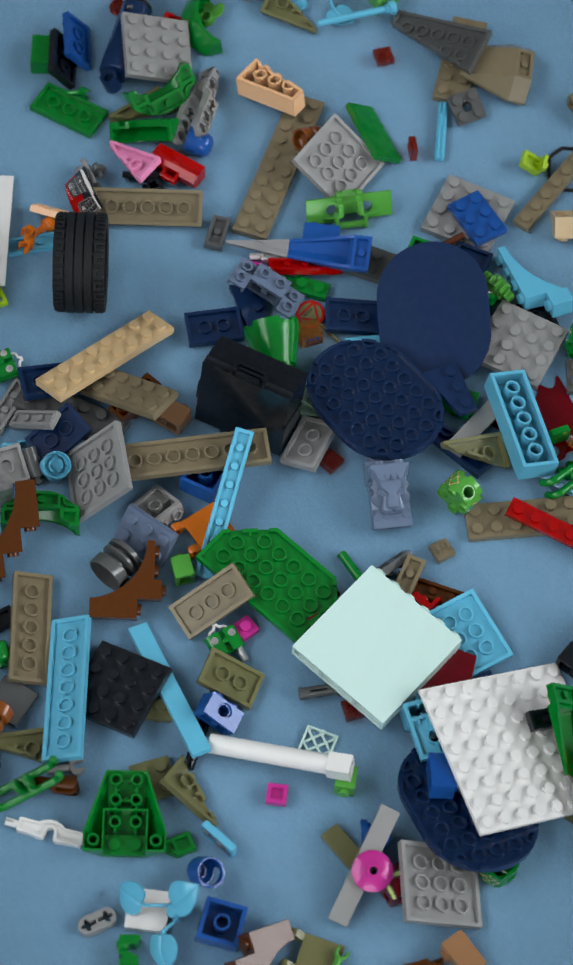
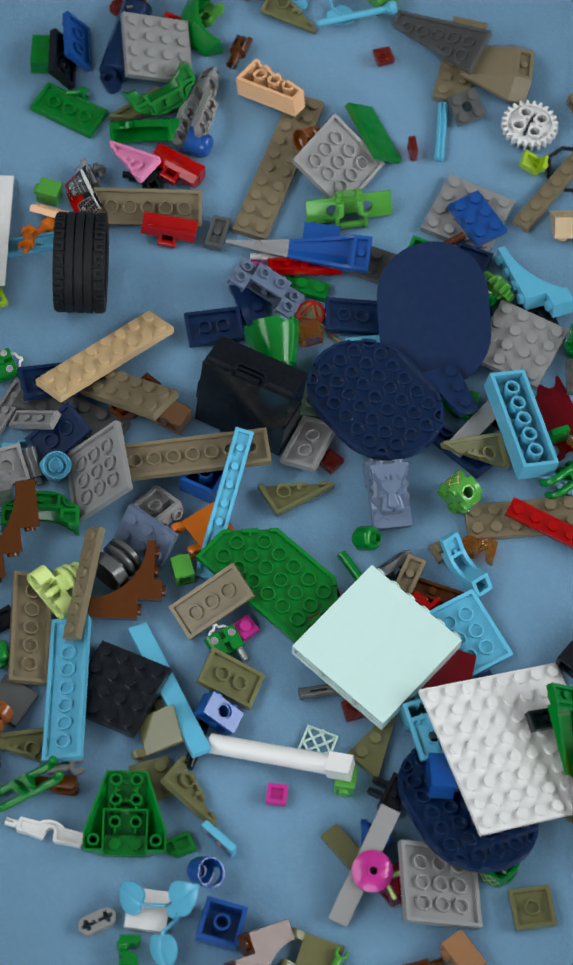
none -> yellowish green beam [27,562,79,620]
none -> bright green brick [34,177,63,207]
none -> dark tan plate [62,526,105,642]
none -> olive flag [131,704,184,762]
none -> red piece [141,211,198,248]
none -> reddish brown arm [226,34,253,70]
none -> olive wing [258,481,335,517]
none -> olive wing [348,715,397,778]
none -> green head [352,526,381,551]
none -> black hinge [367,772,402,812]
none -> medium azure arch [439,530,493,598]
none -> clear orange leg [462,535,498,566]
none -> white gear [501,100,558,151]
none -> olive plate [507,884,557,932]

